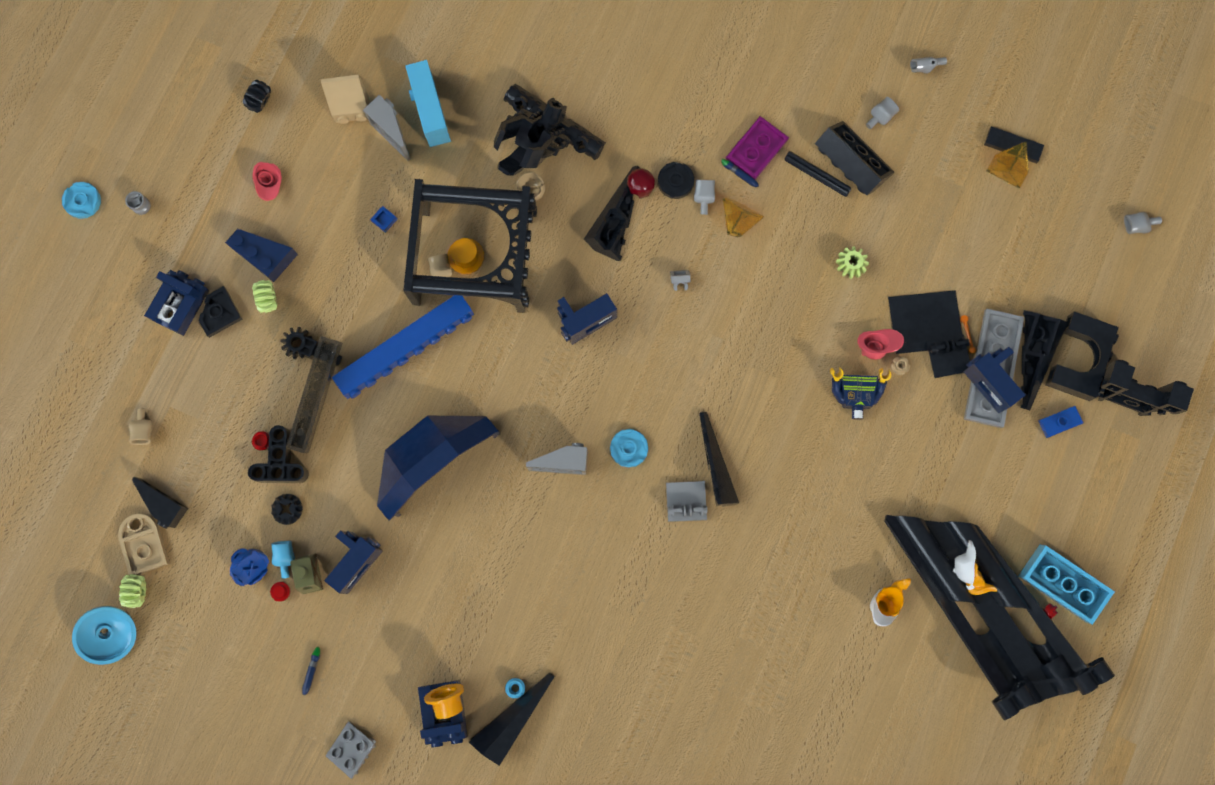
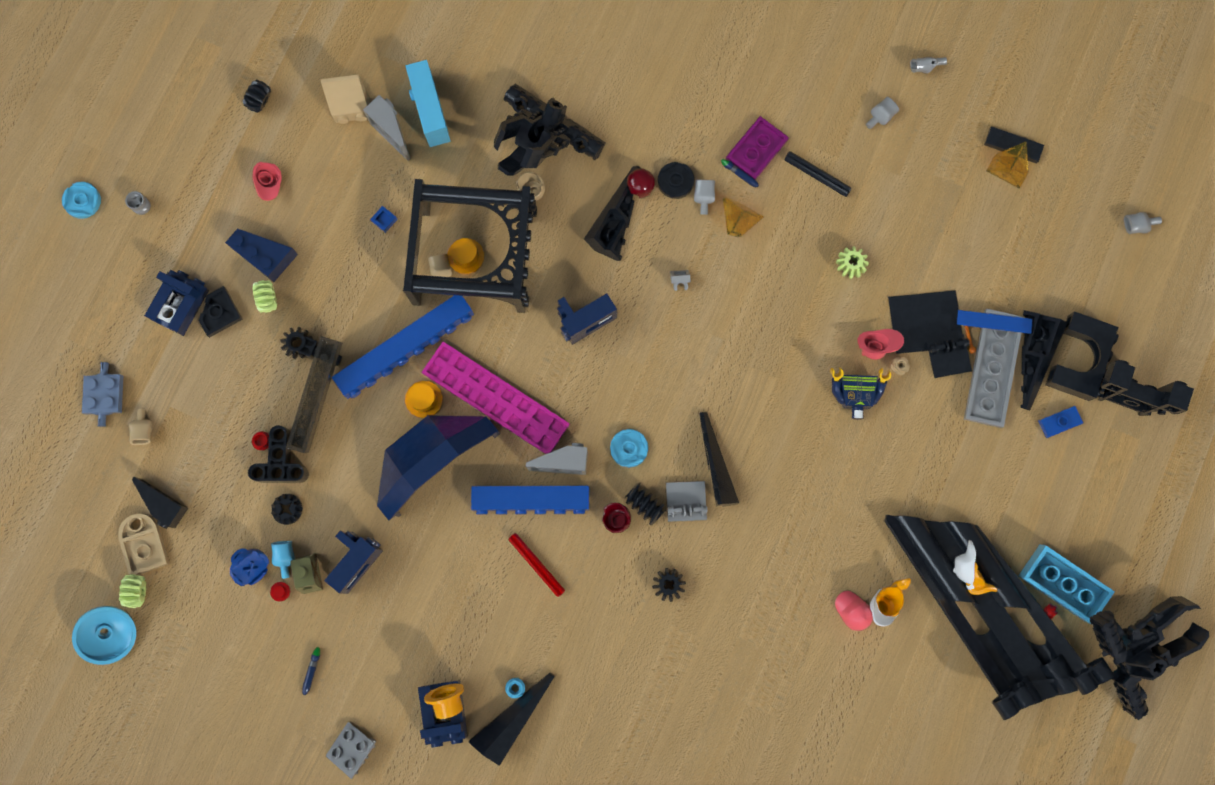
black slope [815,121,894,196] -> none
dark blue brick [963,347,1025,413] -> none
none -> sand blue plate [82,362,124,427]
none -> light orange piece [405,381,443,418]
none -> dark pink plate [421,342,570,454]
none -> blue brick [471,486,589,515]
none -> red axle [508,533,565,597]
none -> dark red hair [602,503,631,533]
none -> black piece [625,483,667,526]
none -> black gear [652,568,686,602]
none -> coral piece [835,591,873,631]
none -> blue sticker [957,310,1032,334]
none -> black piece [1089,596,1209,720]

